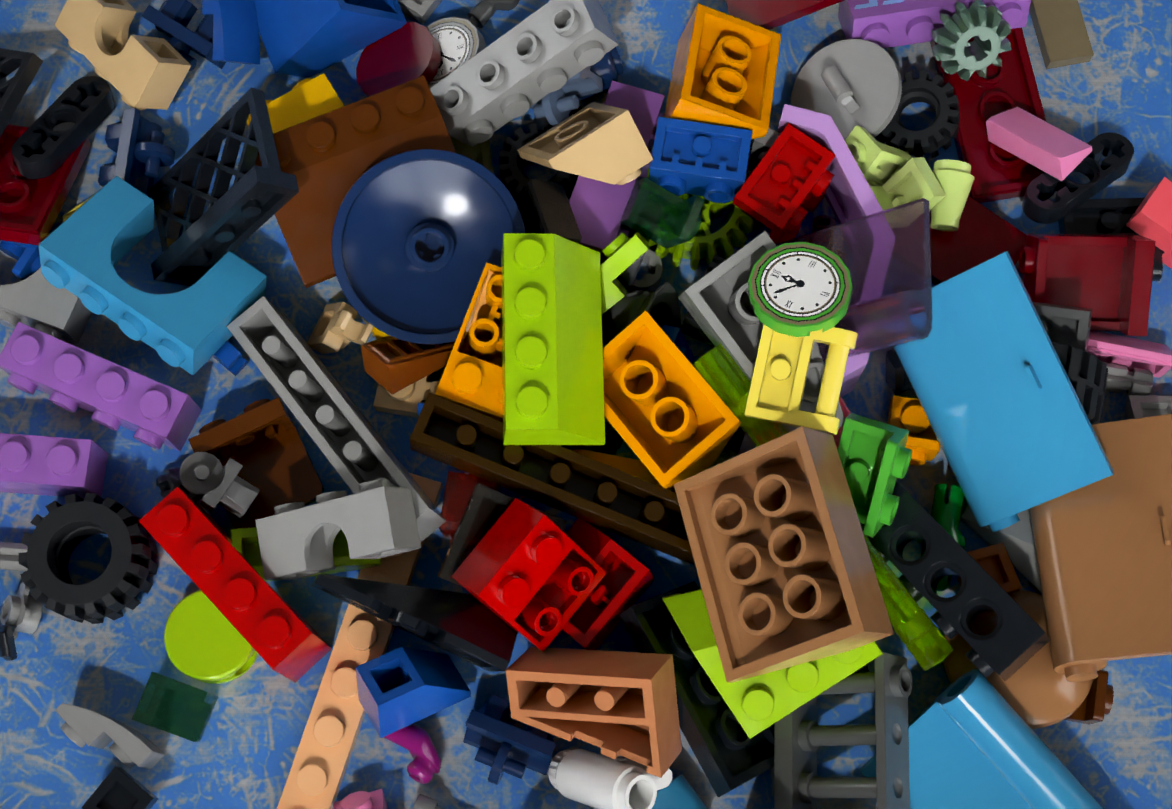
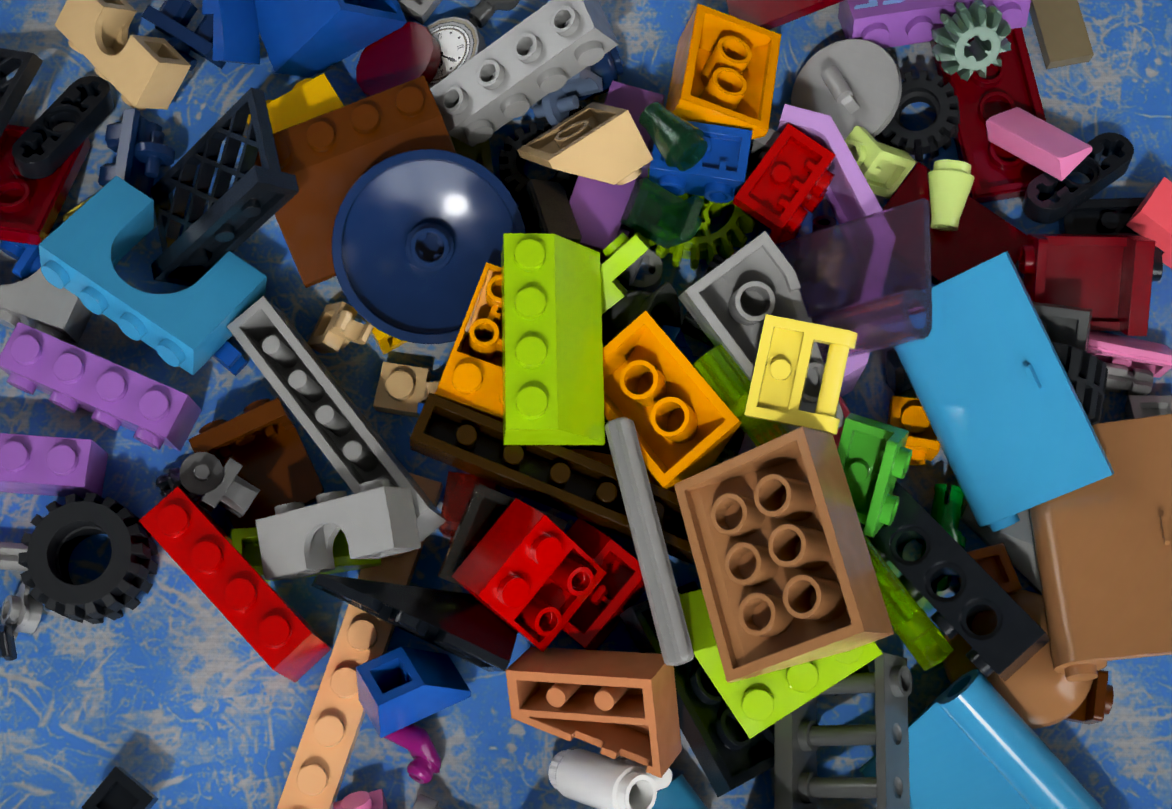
light grey slope [55,703,165,769] -> none
clear green panel [132,672,218,742] -> none
lime head [164,590,259,684] -> none
dark orange slope [361,336,455,394] -> none
dark blue hips [463,694,556,785] -> none
tile [748,242,853,337] -> none
yellowish green bracket [870,157,946,229] -> none
none -> light grey axle [605,417,694,666]
none -> clear green cone [639,102,708,171]

